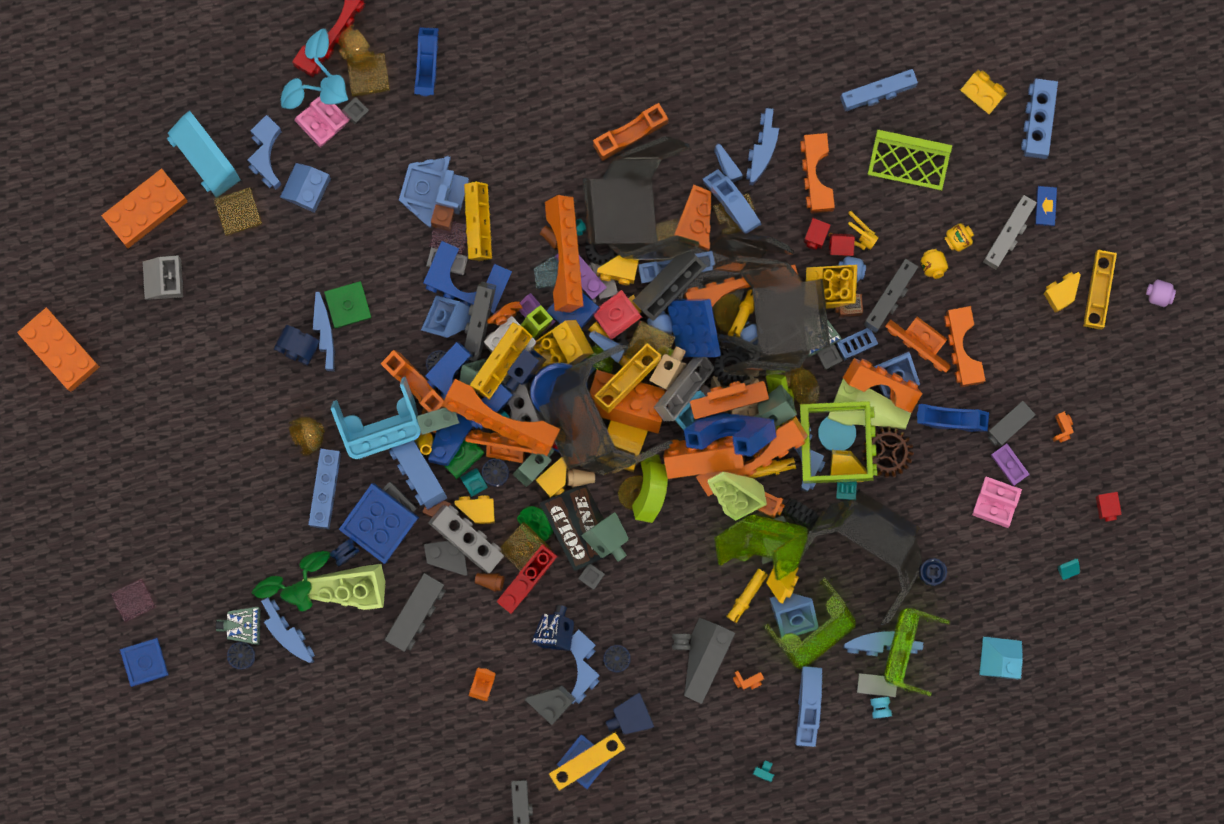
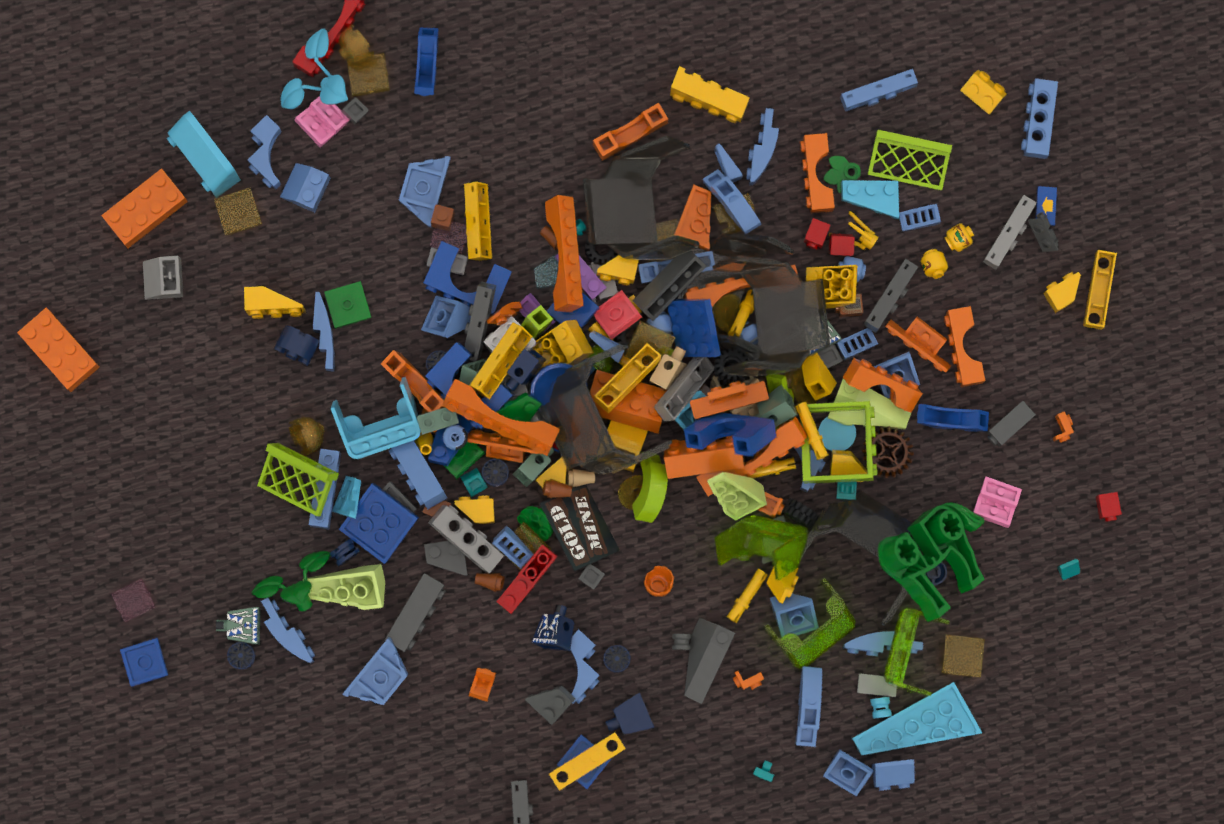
medium blue panel [436,169,469,215] -> none
sand green torso [581,512,628,562] -> none
medium azure slope [979,637,1023,679] -> none
medium lavender plate [991,444,1030,486] -> none
lavender head [1146,280,1176,307] -> none
none -> yellow slope [244,286,306,319]
none -> lime fence [257,443,339,517]
none -> medium azure wing [332,476,361,519]
none -> medium blue wing [343,637,408,705]
none -> medium blue head [443,425,468,450]
none -> medium blue slope [492,526,534,568]
none -> green wing [493,392,542,422]
none -> dark orange cone [543,479,572,498]
none -> orange hair [644,566,674,597]
none -> yellow wedge [670,66,750,123]
none -> yellow pin [795,402,828,460]
none -> yellow slope [800,352,837,401]
none -> green plate [823,156,861,193]
none -> medium blue slope [823,750,874,796]
none -> medium azure wing [841,180,899,219]
none -> medium azure wing [852,682,982,755]
none -> medium blue slope [871,759,915,791]
none -> green animal [878,502,985,622]
none -> medium blue slope [899,204,941,232]
none -> clear yellow plate [942,635,985,678]
none -> dark grey hinge [1028,212,1059,252]

